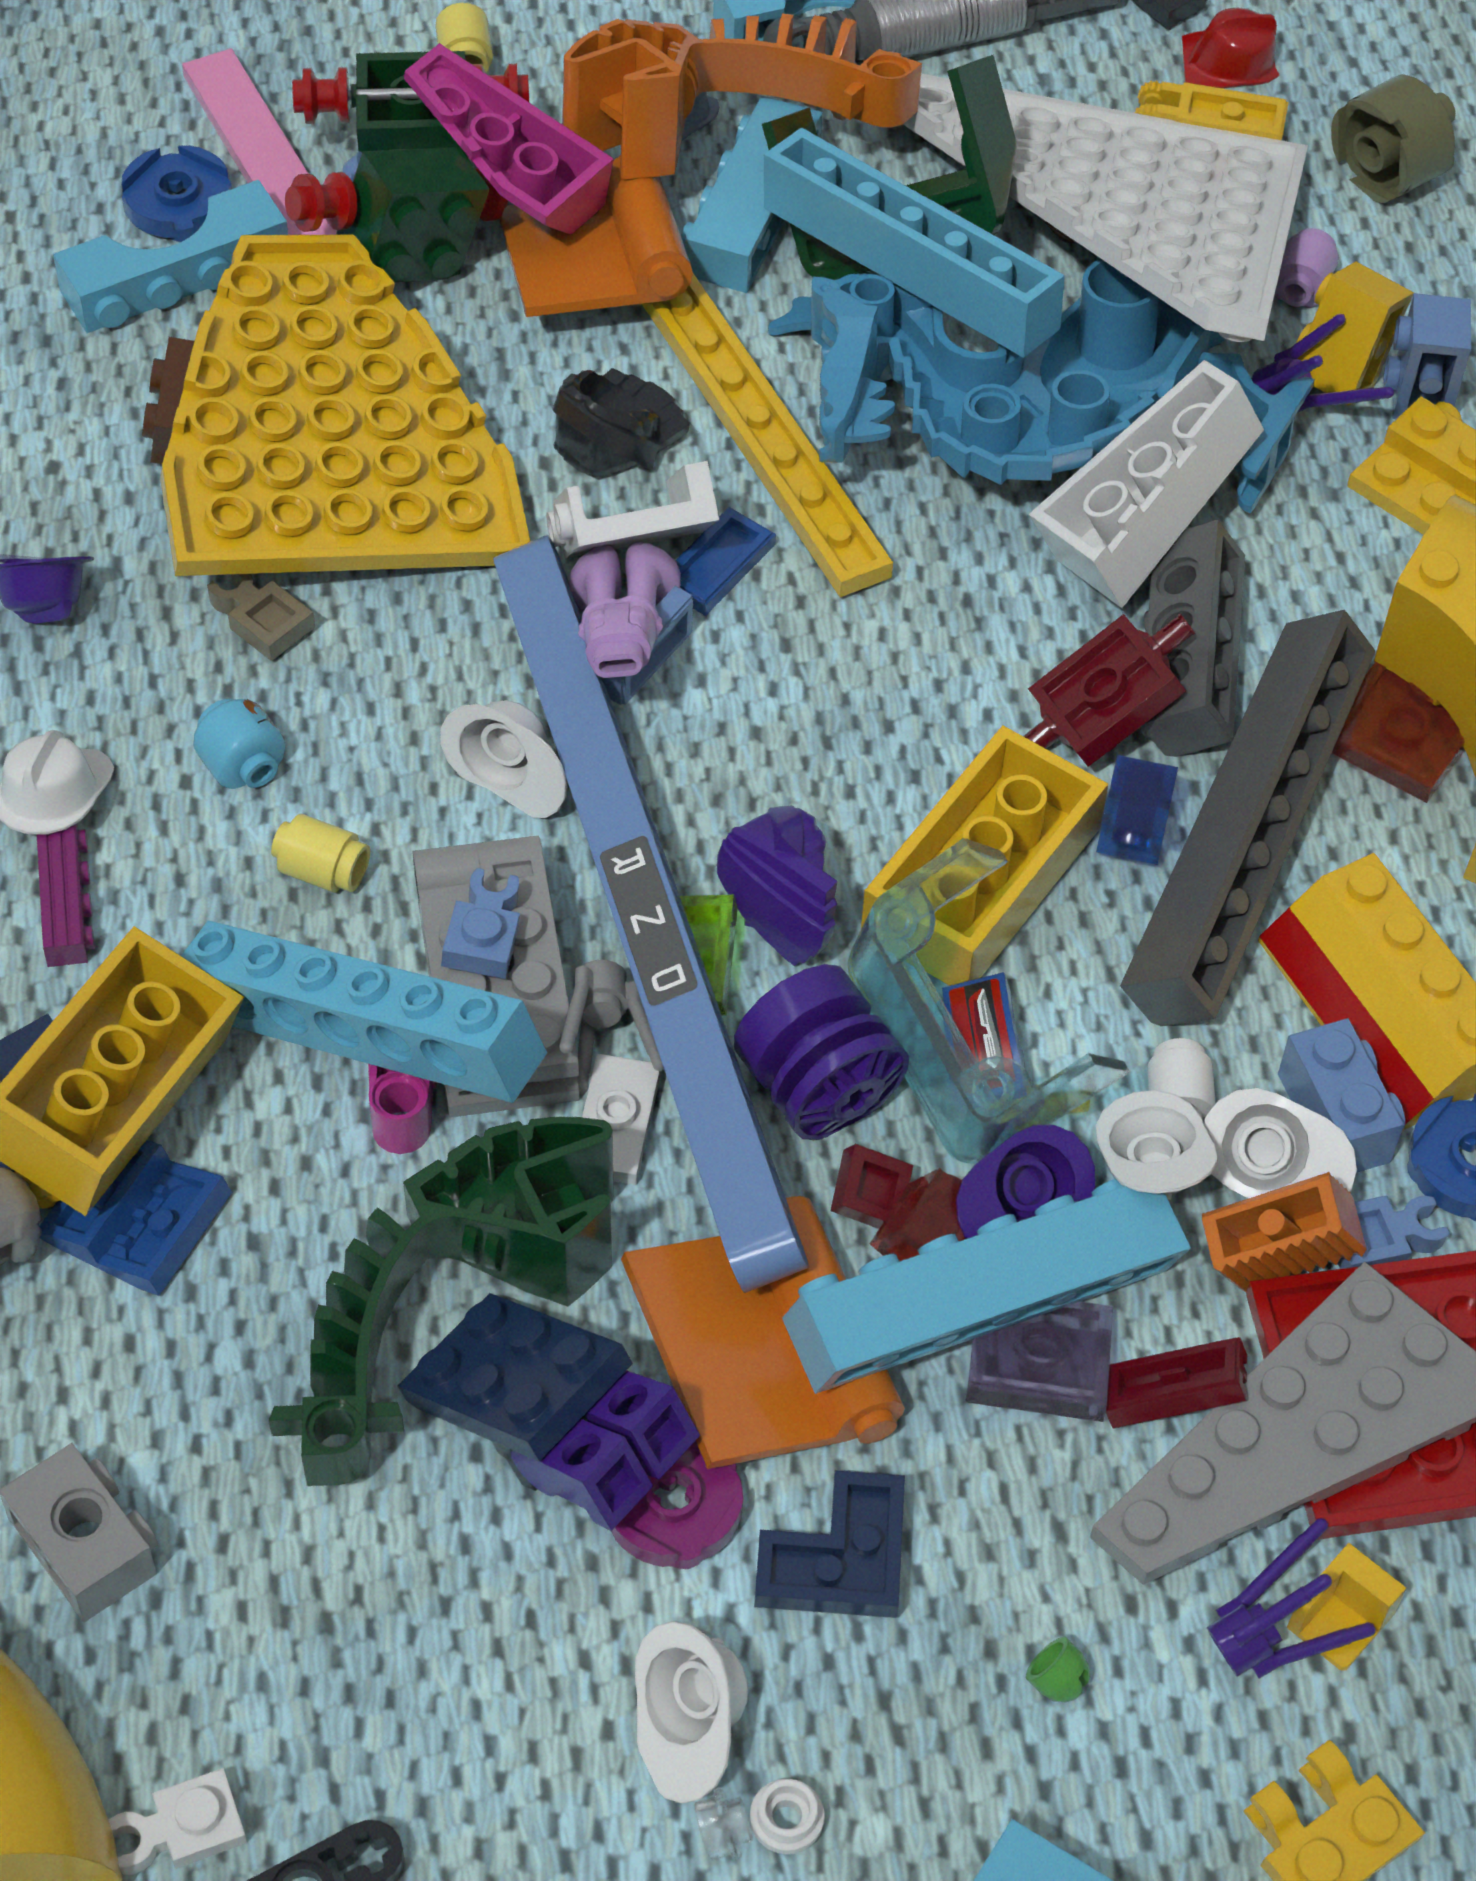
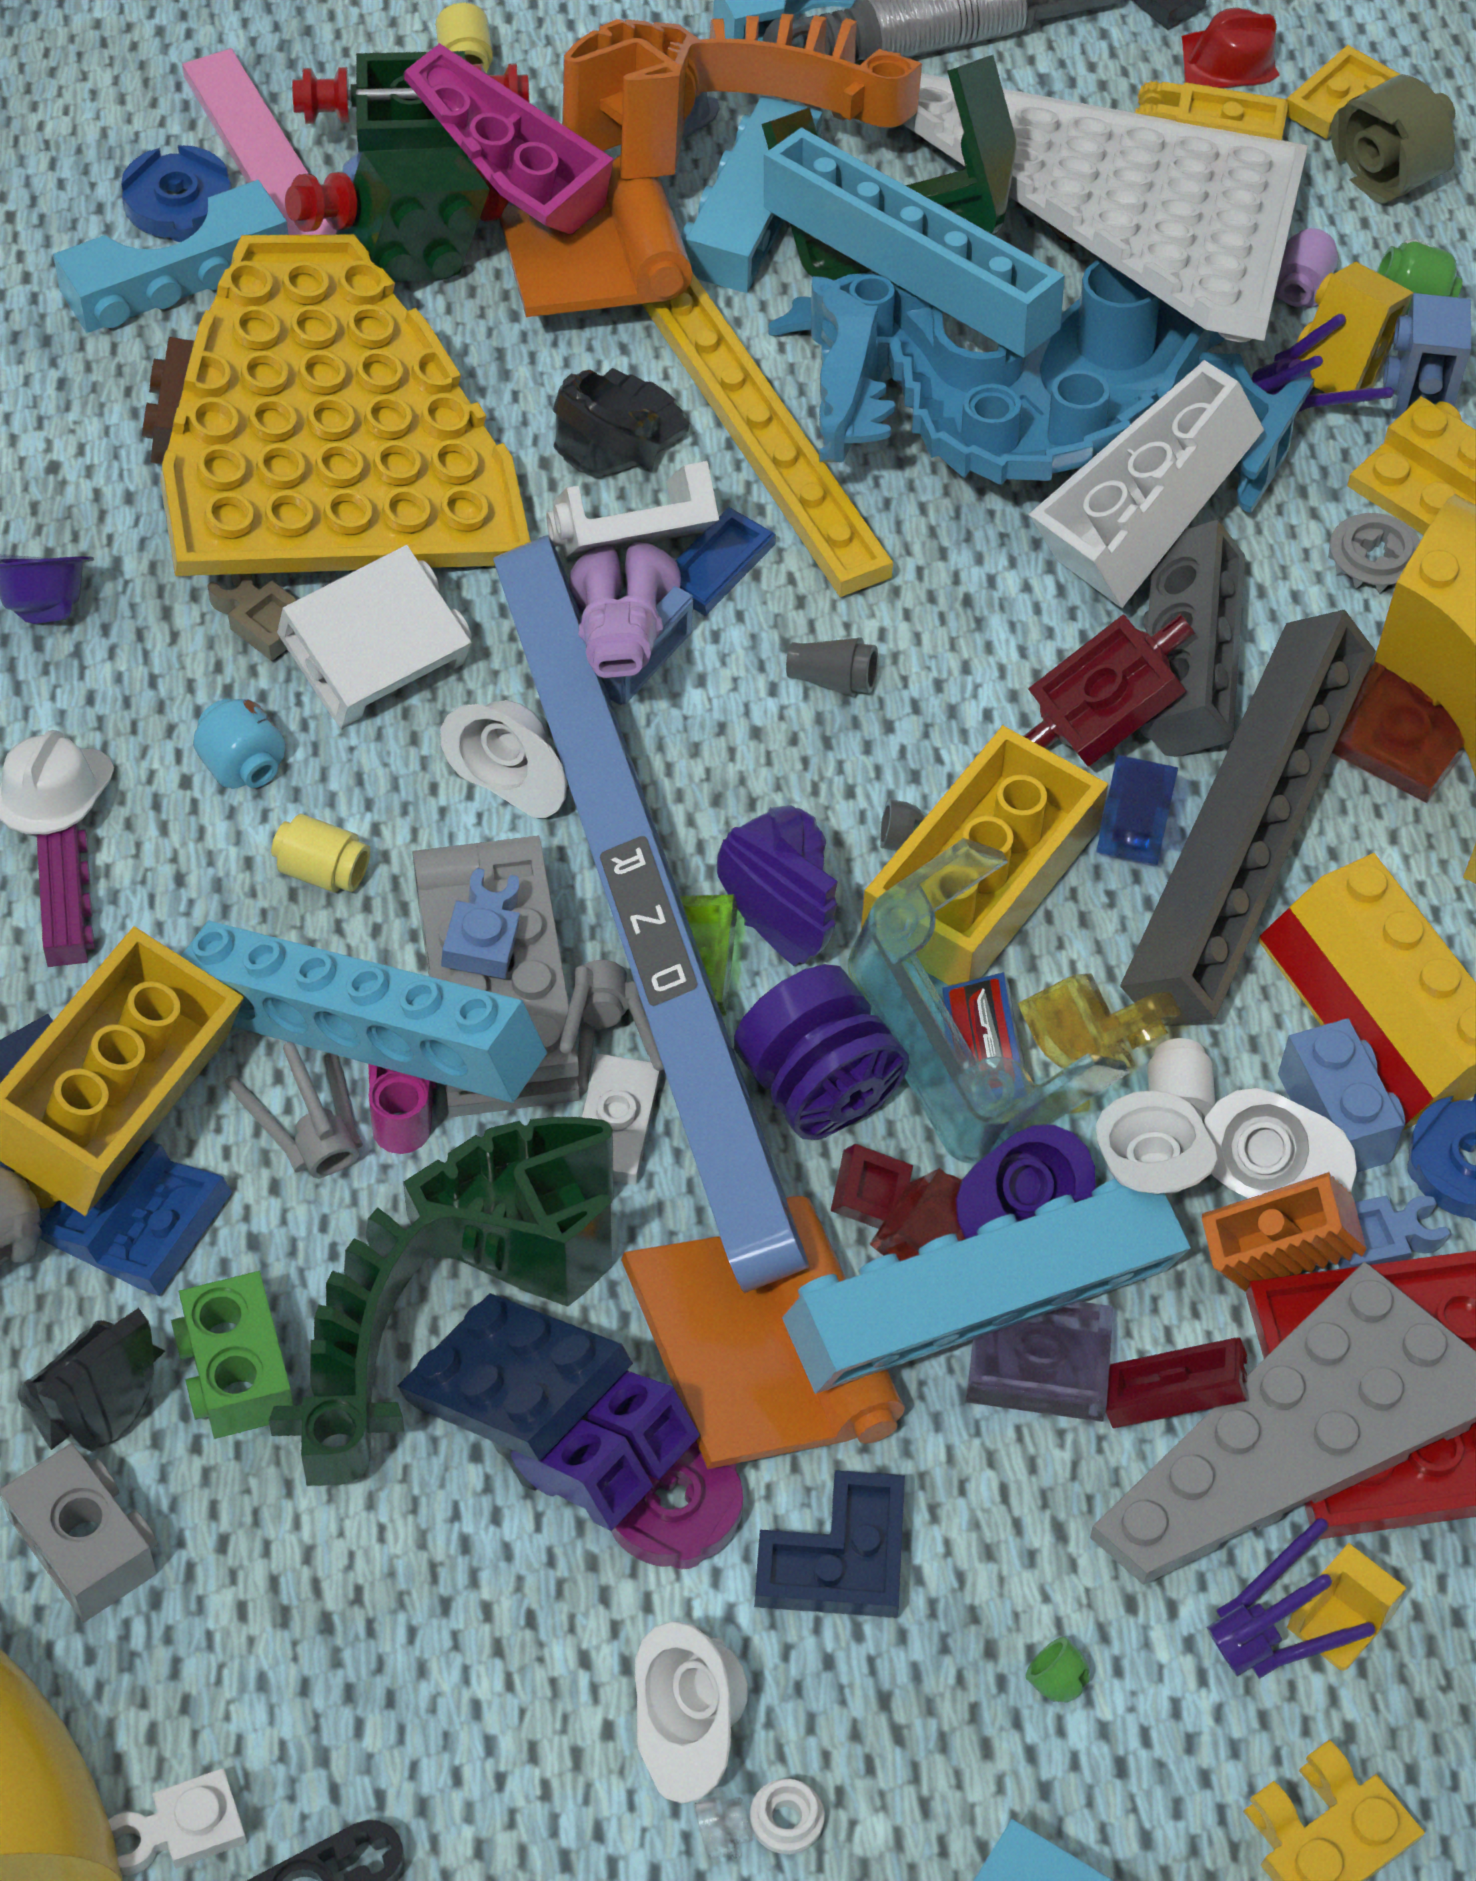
none -> black hair [18,1307,165,1452]
none -> bright green brick [171,1270,293,1439]
none -> light grey plant [225,1042,363,1179]
none -> white panel [277,545,472,729]
none -> dark grey cone [786,637,878,697]
none -> dark grey hinge [880,799,925,851]
none -> clear yellow brick [1017,973,1182,1076]
none -> yellow plate [1286,45,1400,139]
none -> light grey gear [1328,513,1421,594]
none -> bright green head [1377,239,1462,315]

